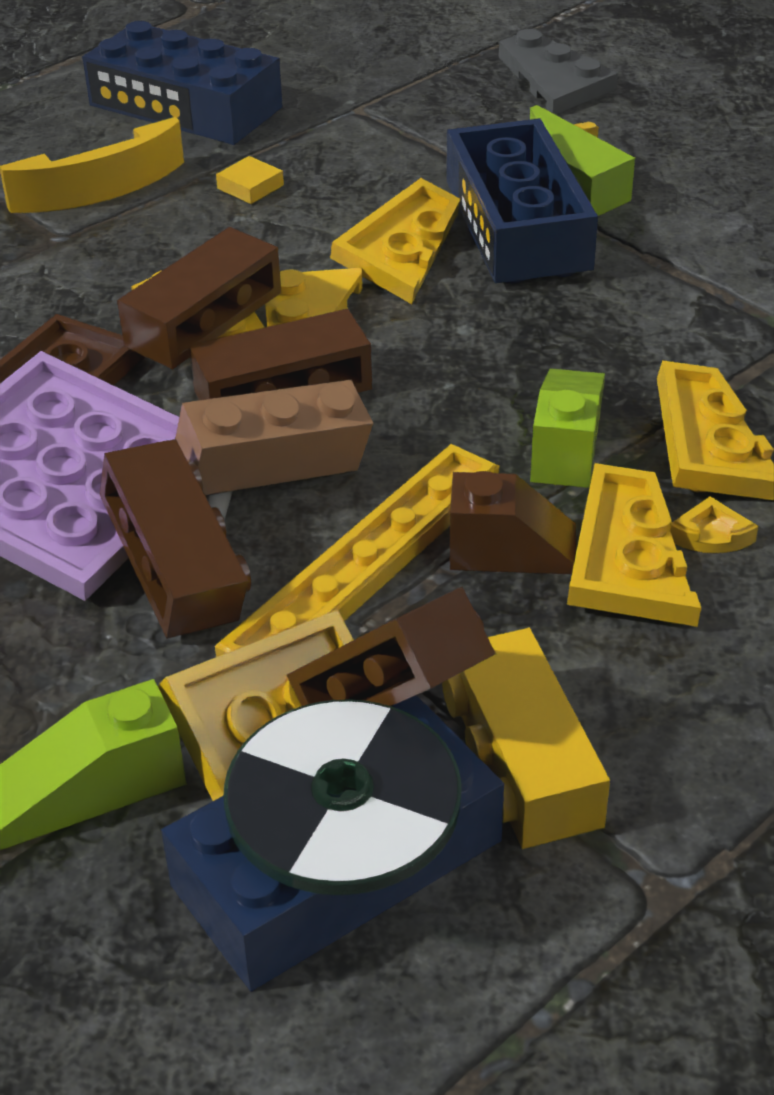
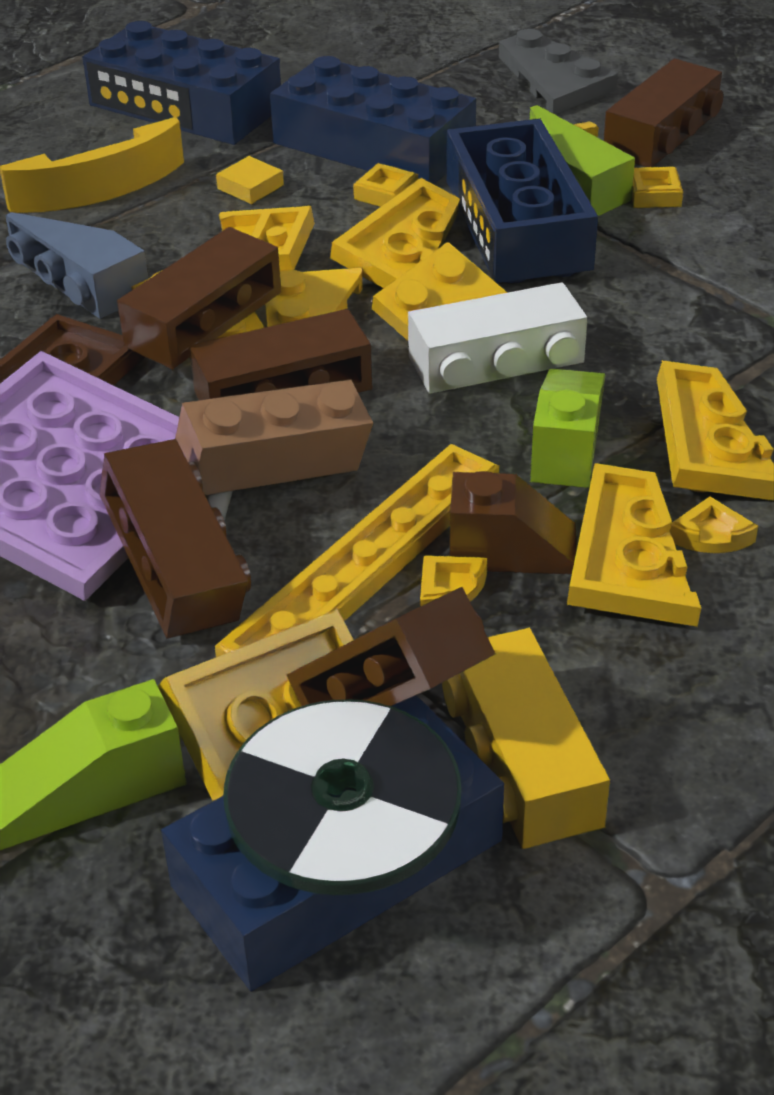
none -> sand blue slope [5,212,148,319]
none -> yellow wing [219,206,315,271]
none -> dark blue brick [270,56,476,184]
none -> yellow tile [353,163,418,207]
none -> yellow wing [372,242,508,341]
none -> white brick [408,282,587,394]
none -> yellow tile [420,556,487,606]
none -> reddish brown brick [604,58,724,167]
none -> yellow tile [631,167,683,208]

